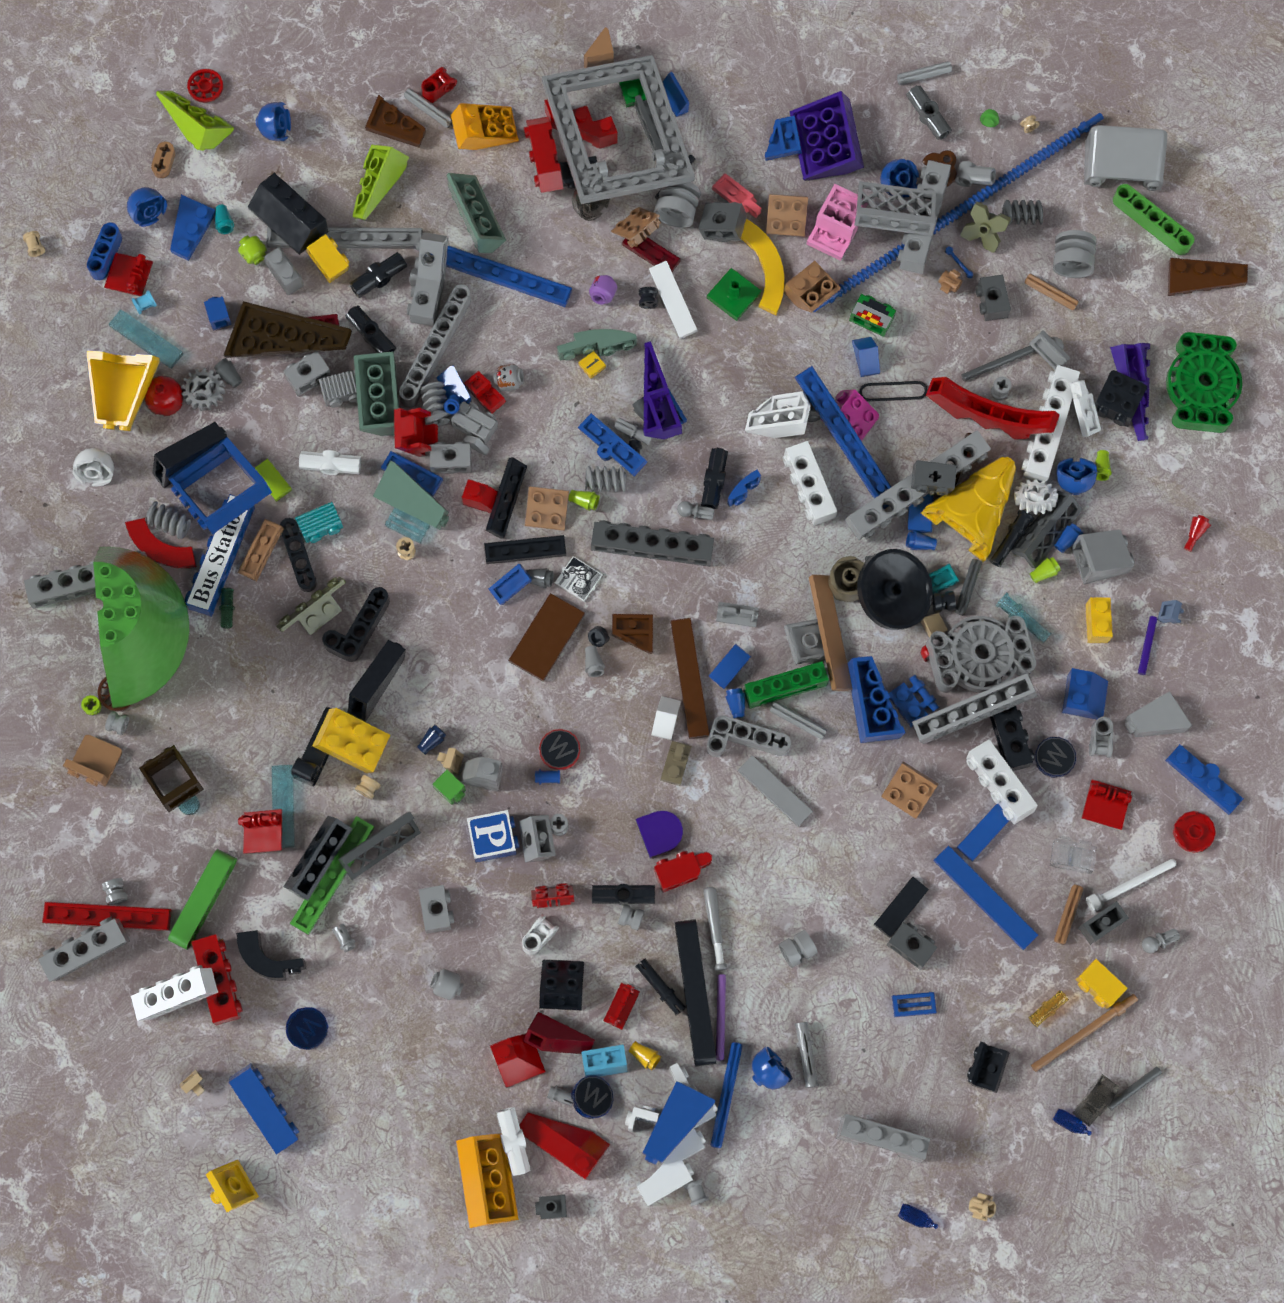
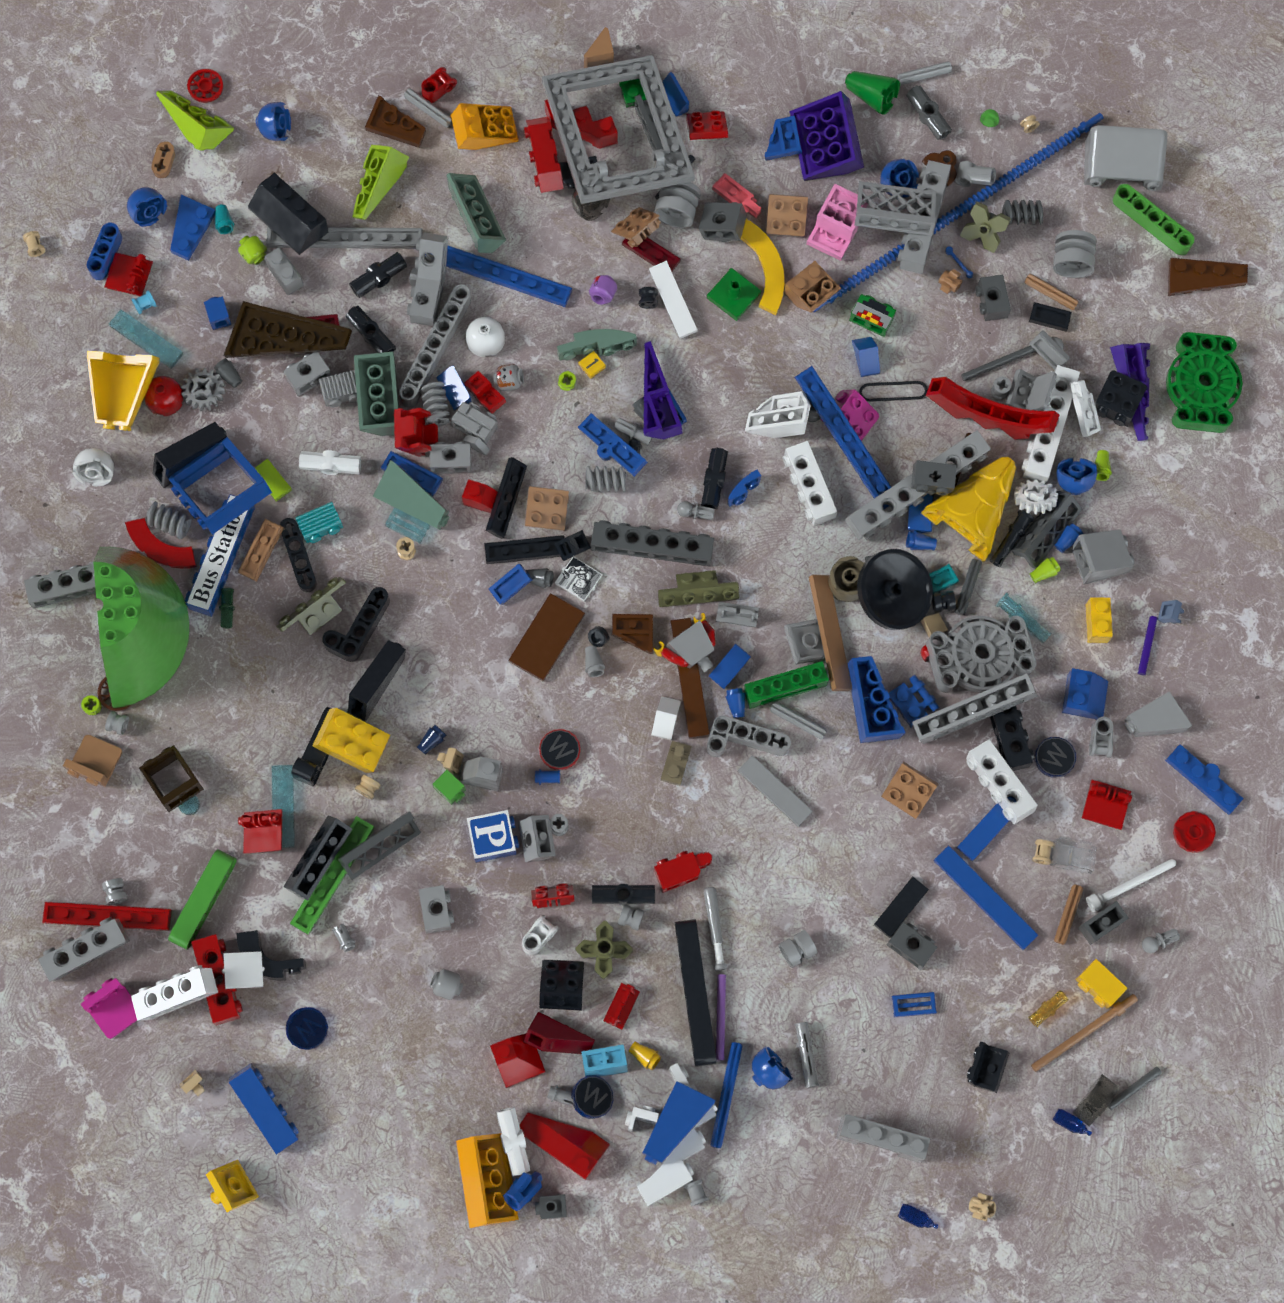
yellow brick [306,234,350,283] -> none
blue pin [444,395,461,414] -> none
lime cone [568,490,600,511] -> none
dark purple tile [635,811,683,858] -> none
black pin [635,958,686,1016] -> none
red cone [1184,515,1211,552] -> none
none -> dark pink bracket [81,978,137,1039]
none -> white piece [222,952,265,989]
none -> white cylinder [466,317,505,357]
none -> blue rock [503,1171,542,1211]
none -> black brick [554,530,591,561]
none -> lime bush [558,371,576,391]
none -> olive plant [575,921,633,979]
none -> light grey torso [653,613,716,673]
none -> olive bracket [658,570,739,607]
none -> red plate [686,110,728,140]
none -> green cone [845,71,900,115]
none -> light grey bracket [1006,369,1057,411]
none -> black tile [1029,302,1072,332]
none -> tan bush [1032,839,1054,865]

